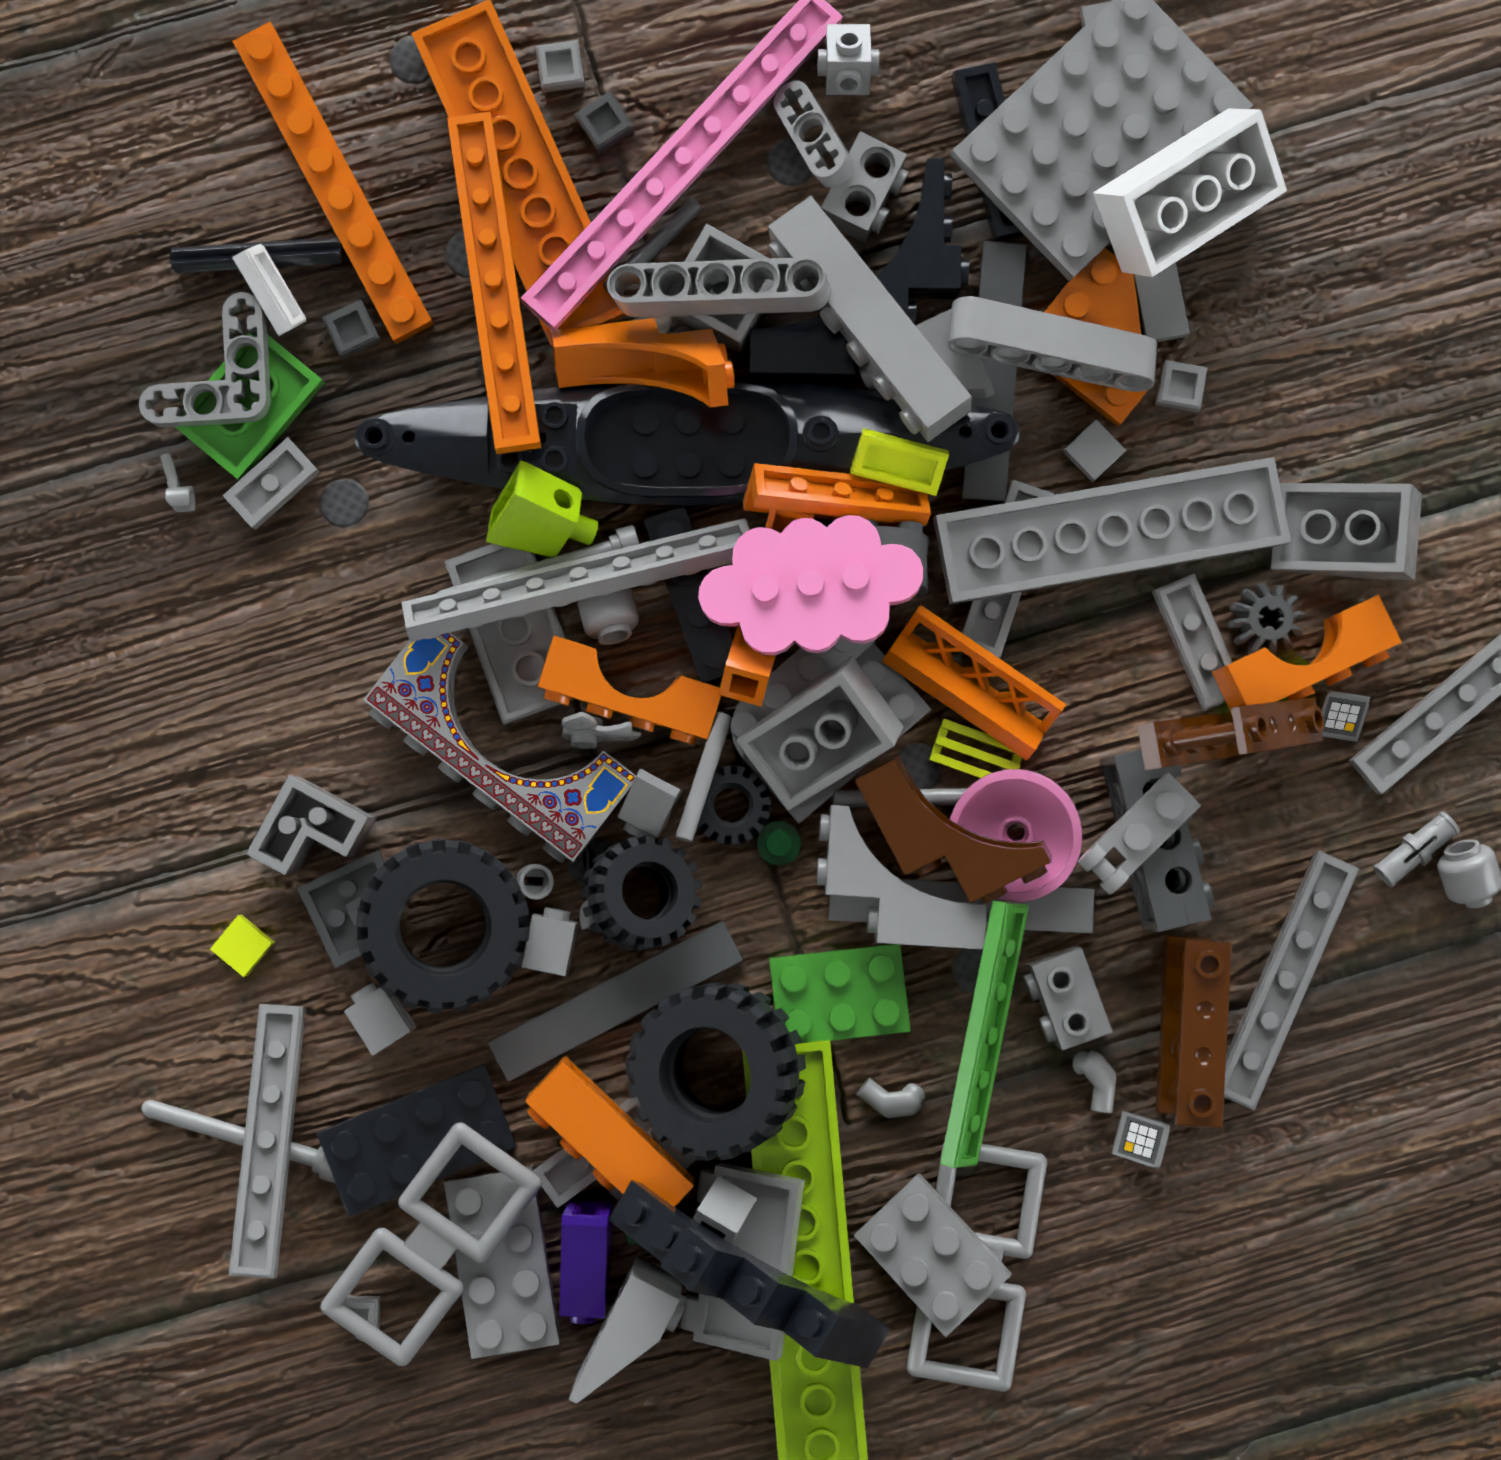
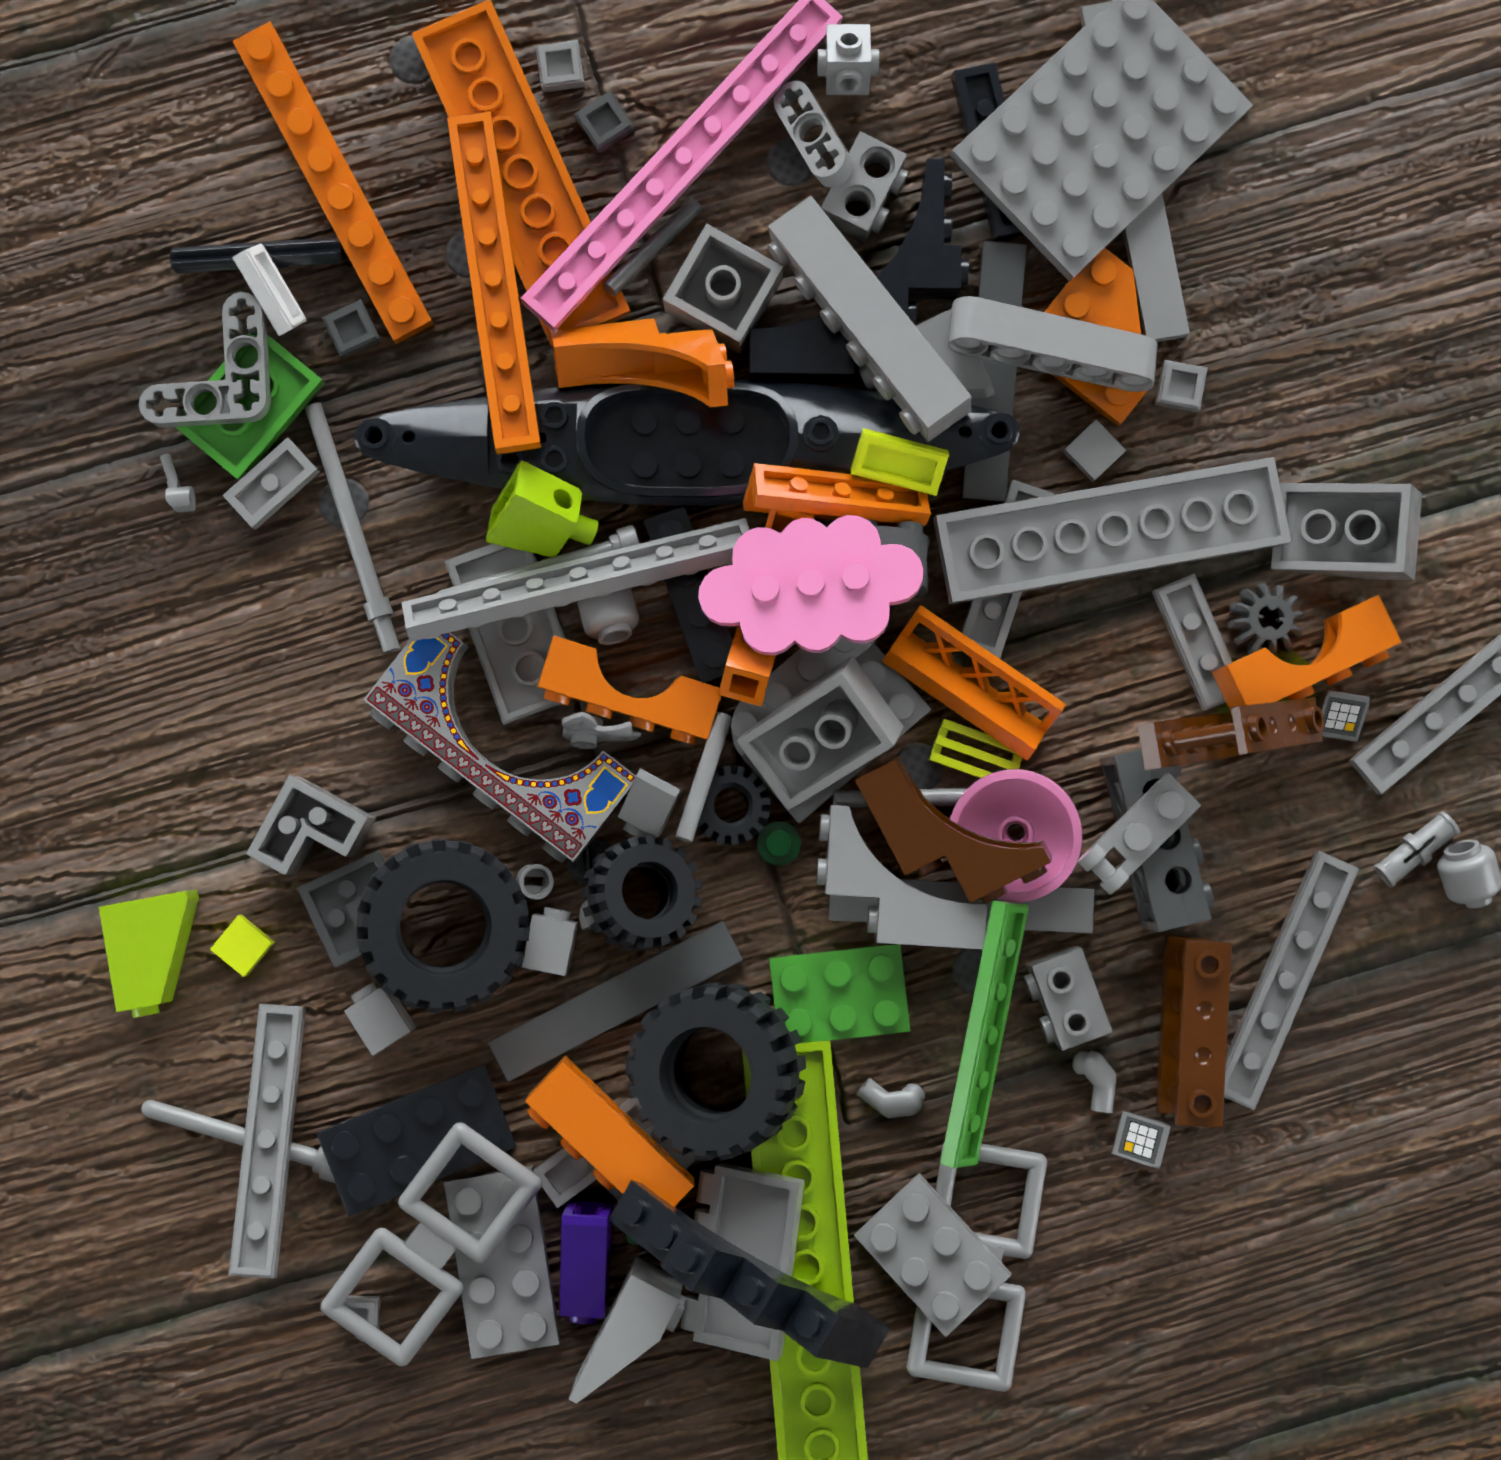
light grey beam [607,257,831,317] -> none
light grey brick [693,1176,757,1244] -> none
white brick [1093,108,1287,277] -> none
none -> lime slope [99,890,199,1018]
none -> light grey bar [305,403,400,654]

